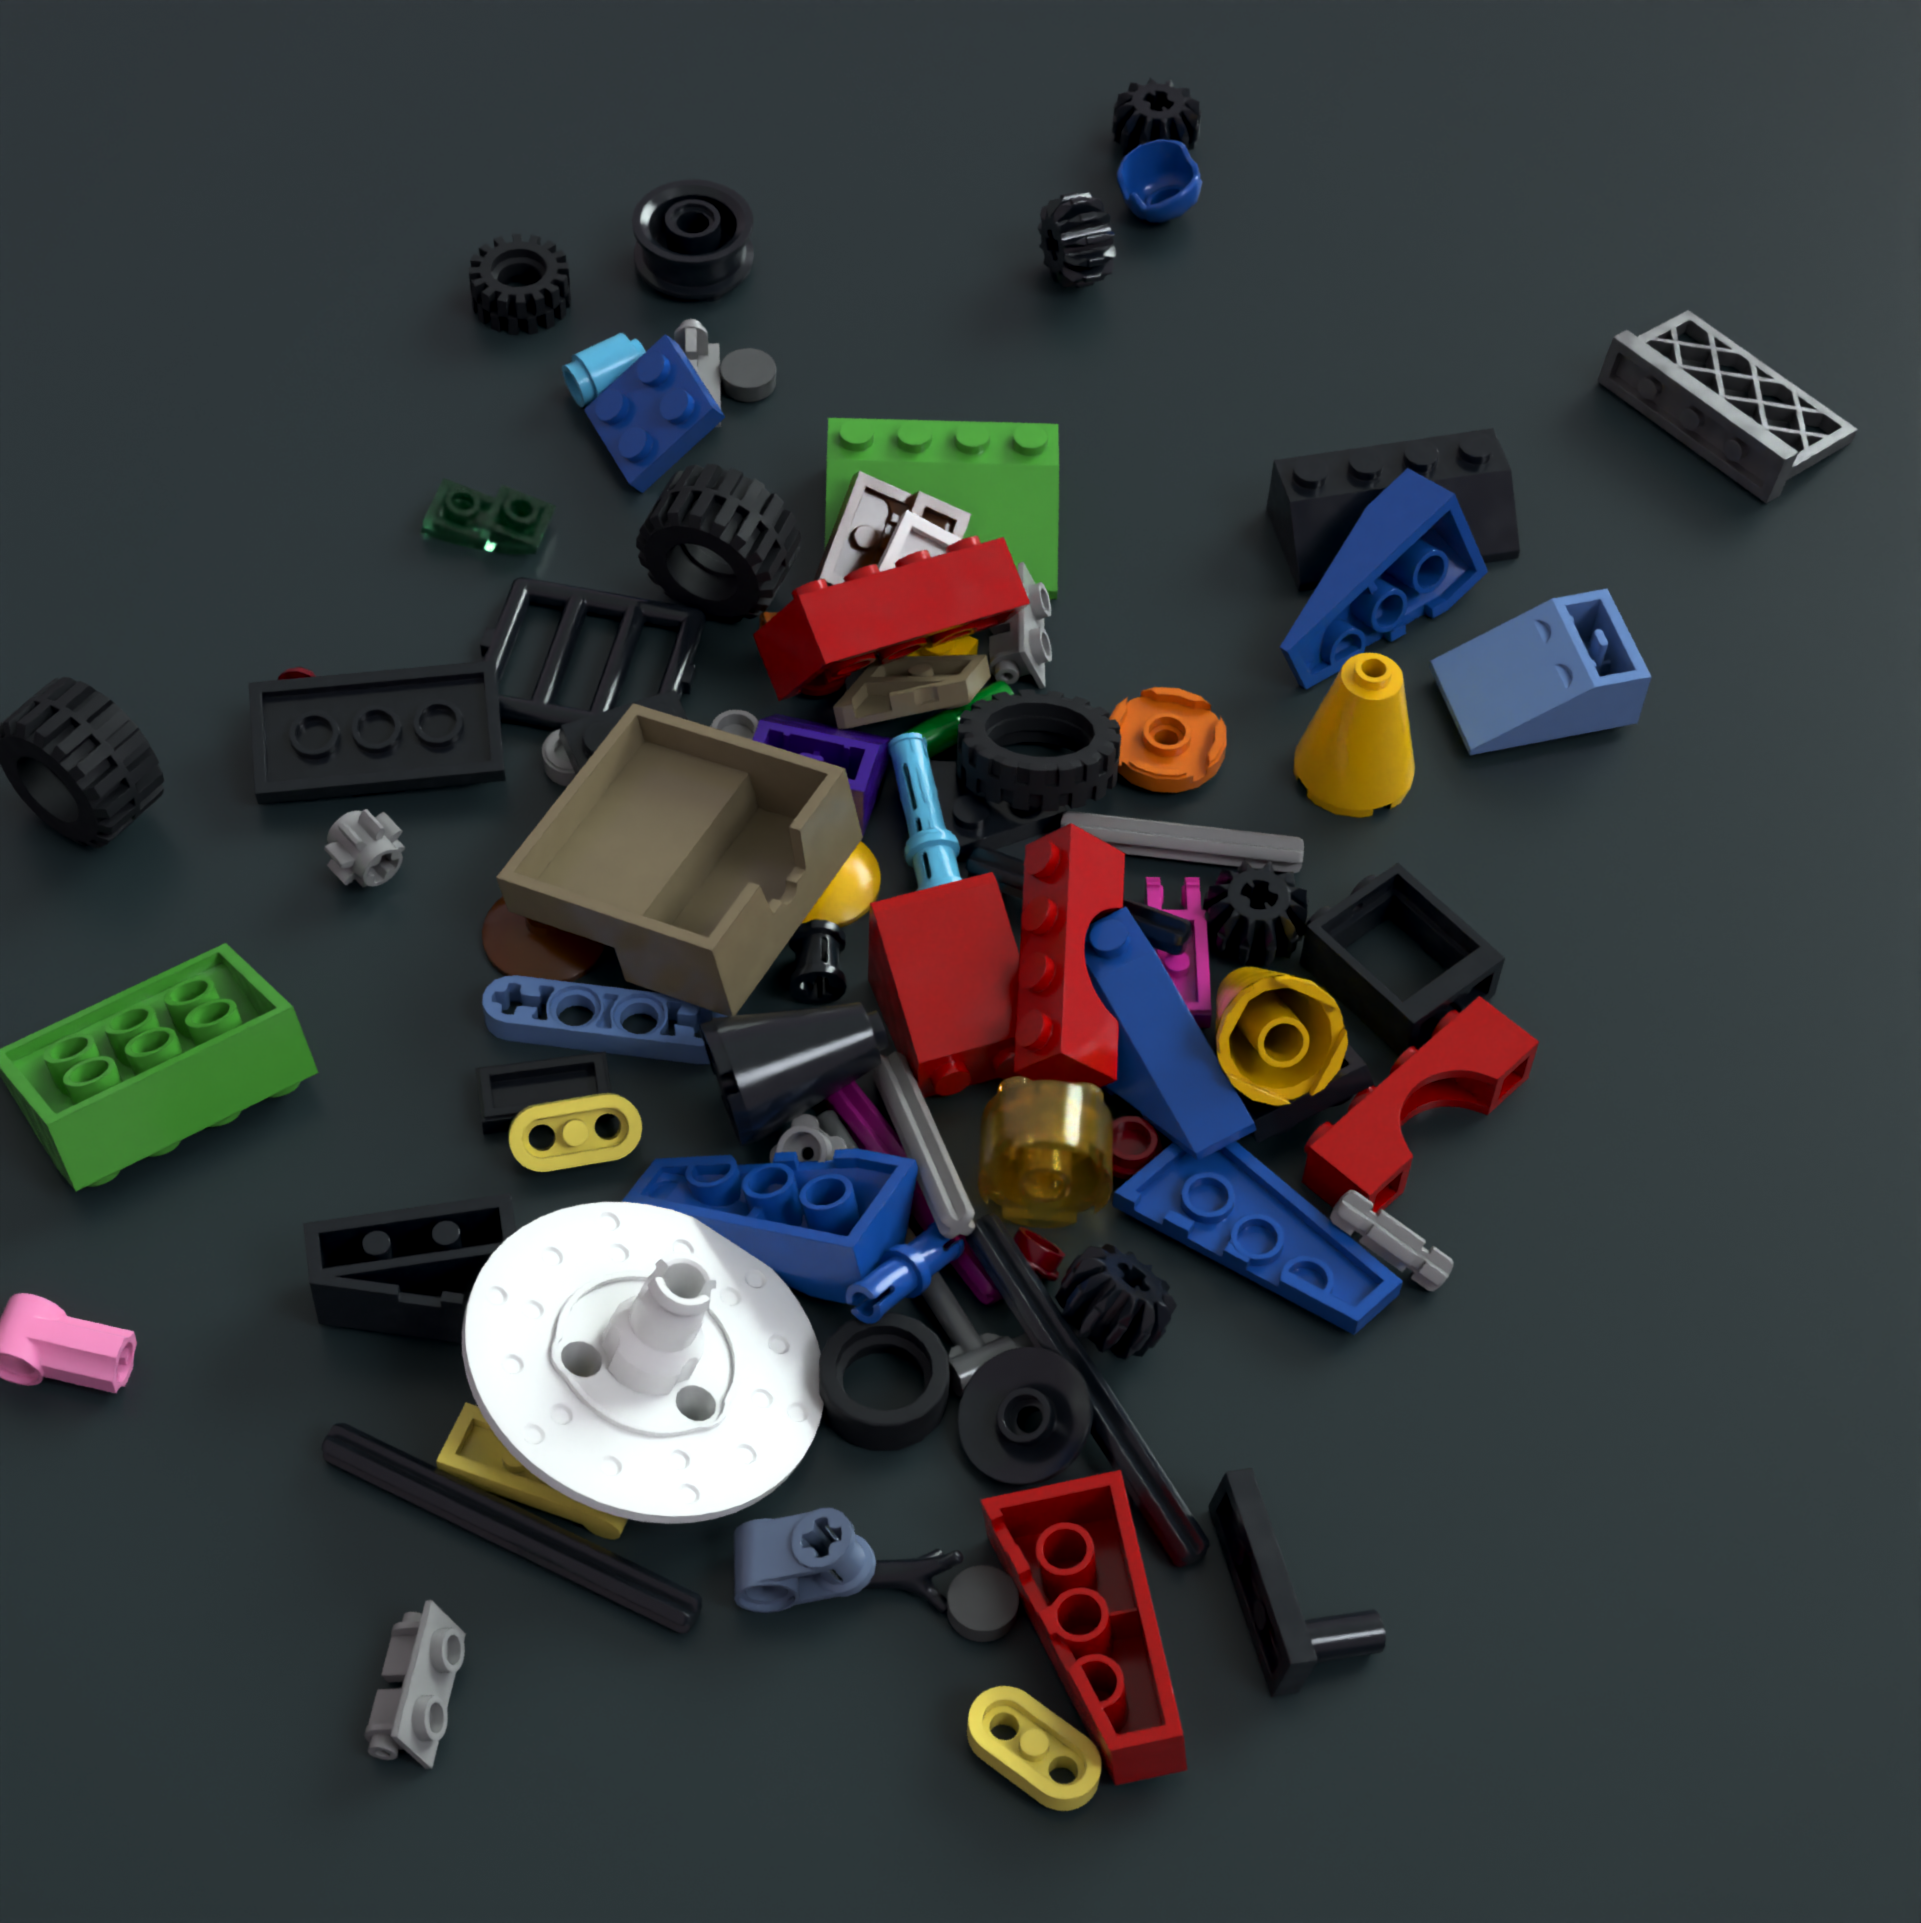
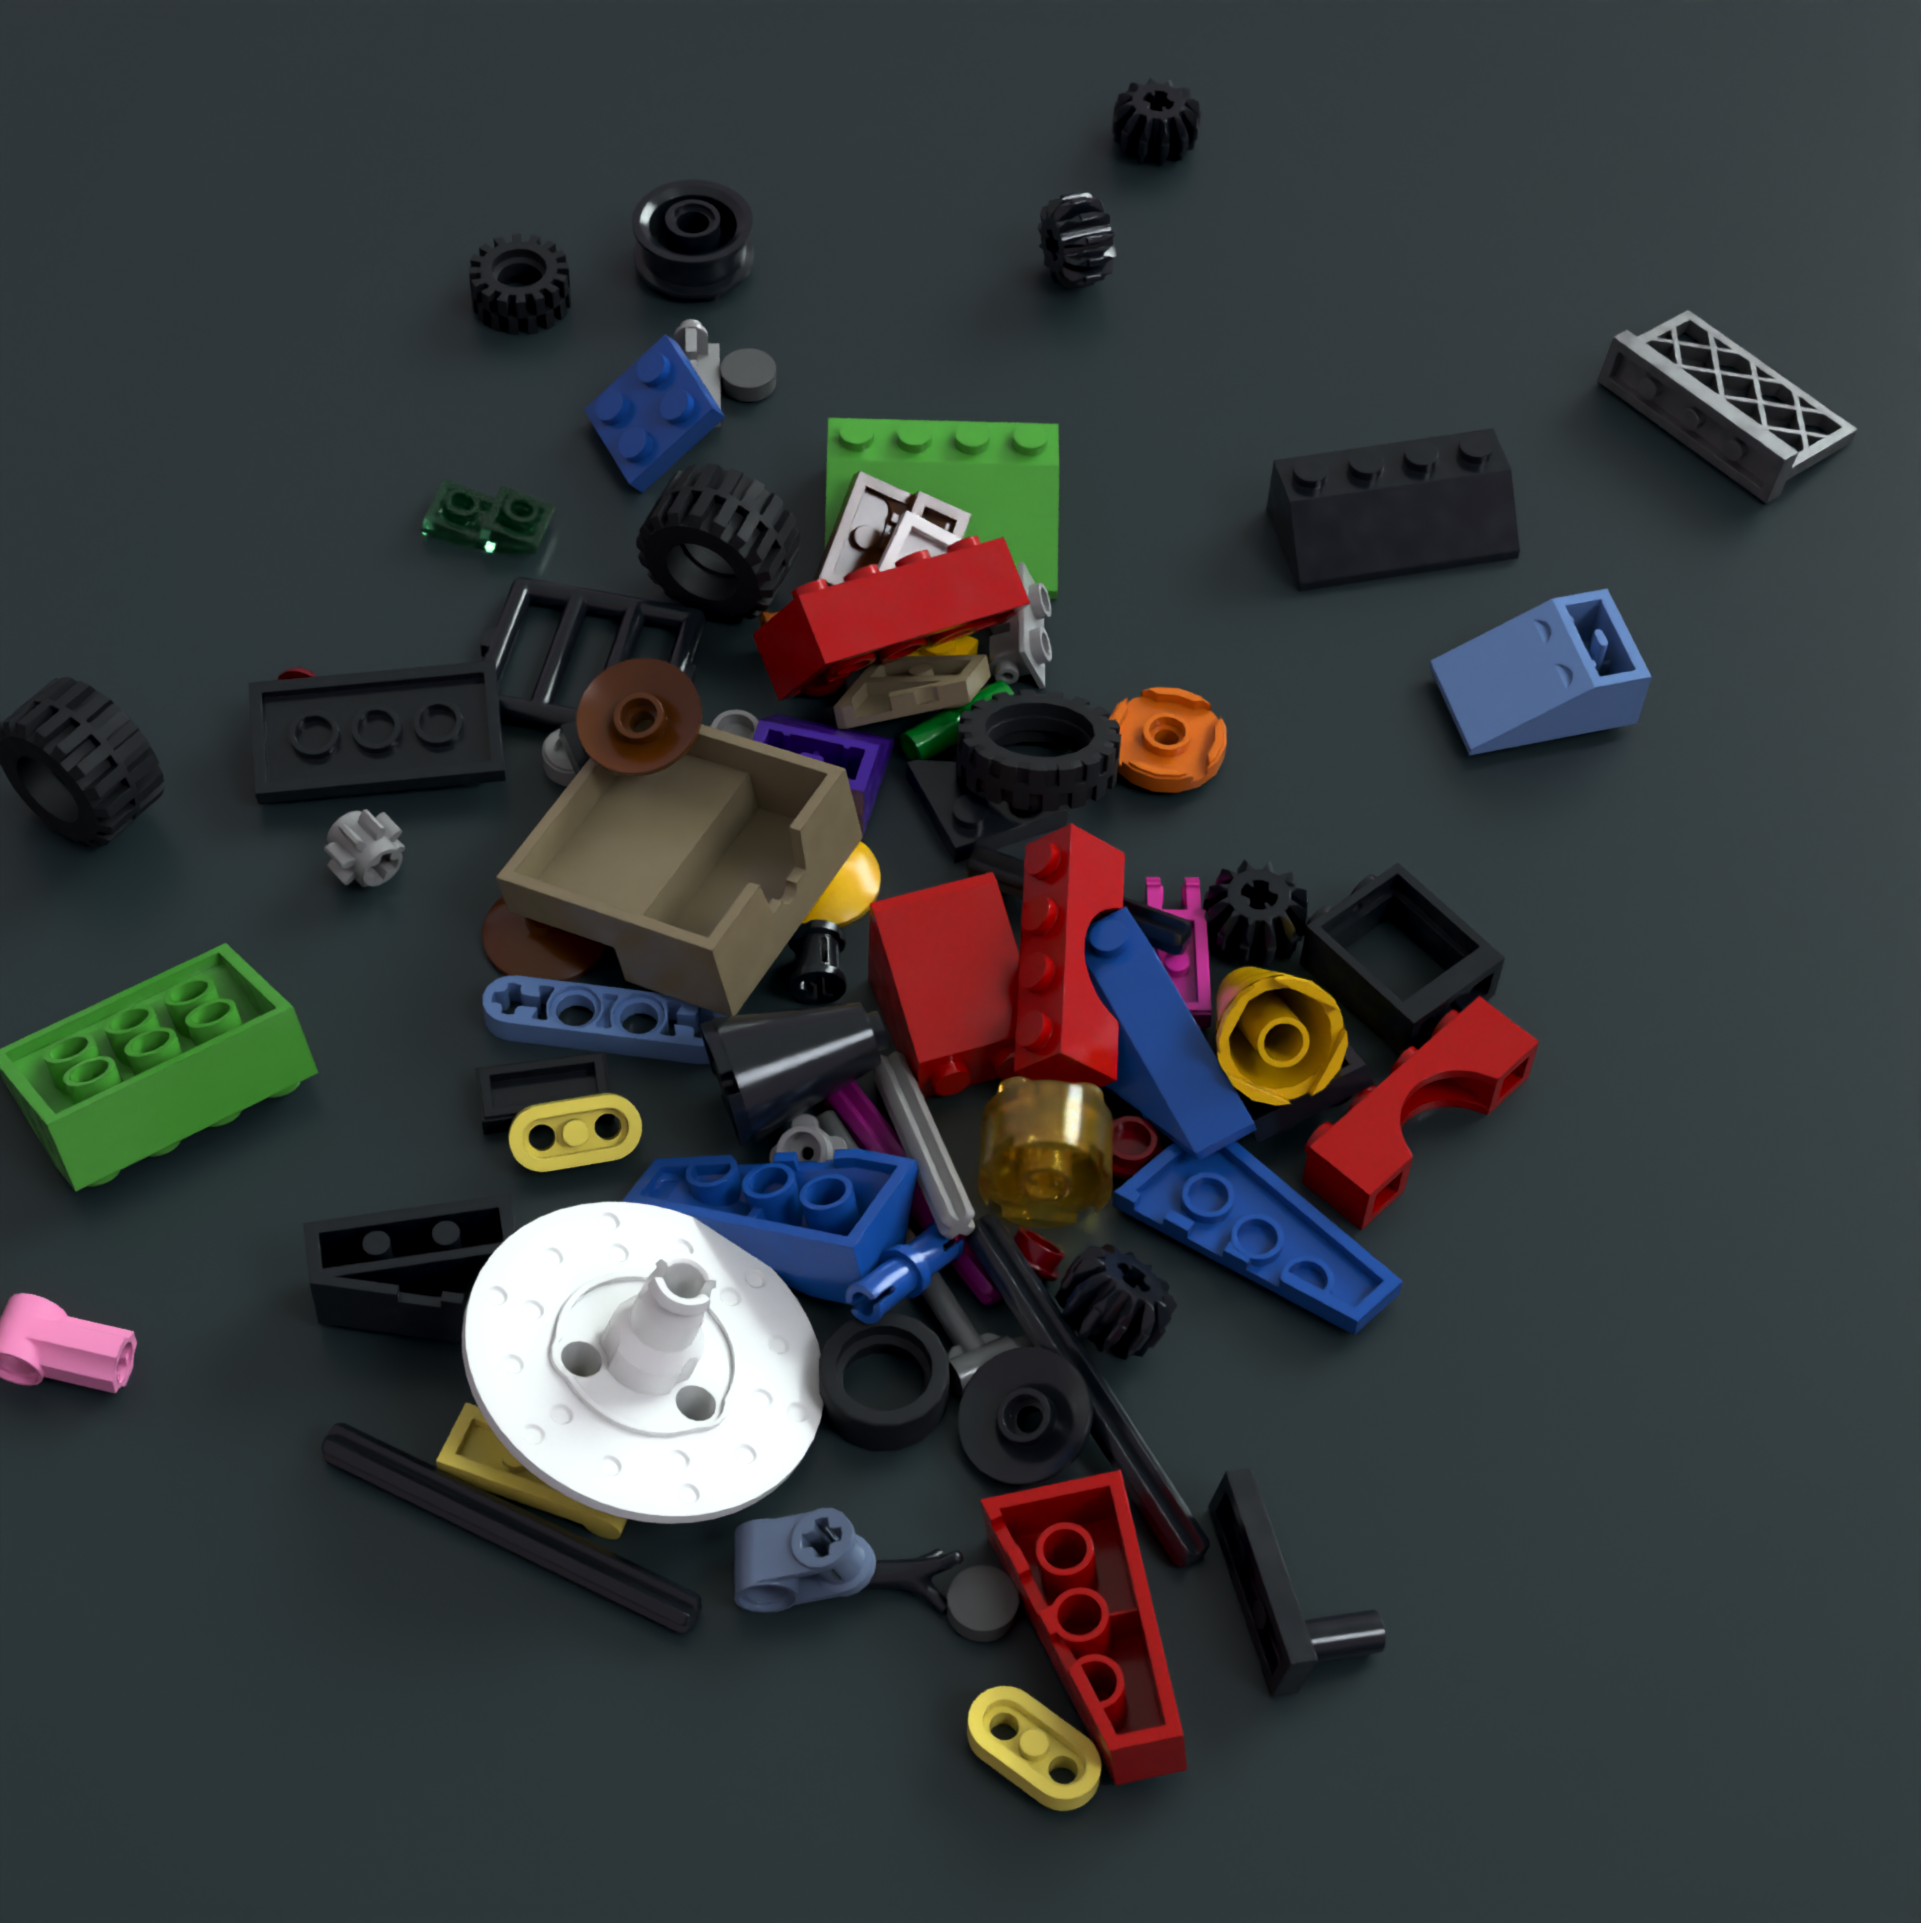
light grey hinge [364,1600,466,1769] -> none
medium azure brick [562,333,646,407] -> none
medium azure pin [887,732,962,891] -> none
light grey axle [1060,811,1304,874] -> none
blue hair [1117,139,1203,223] -> none
blue wedge [1280,468,1488,690] -> none
yellow cone [1293,653,1415,818] -> none
light grey axle [1330,1190,1454,1291] -> none
none -> reddish brown dish [576,658,702,776]

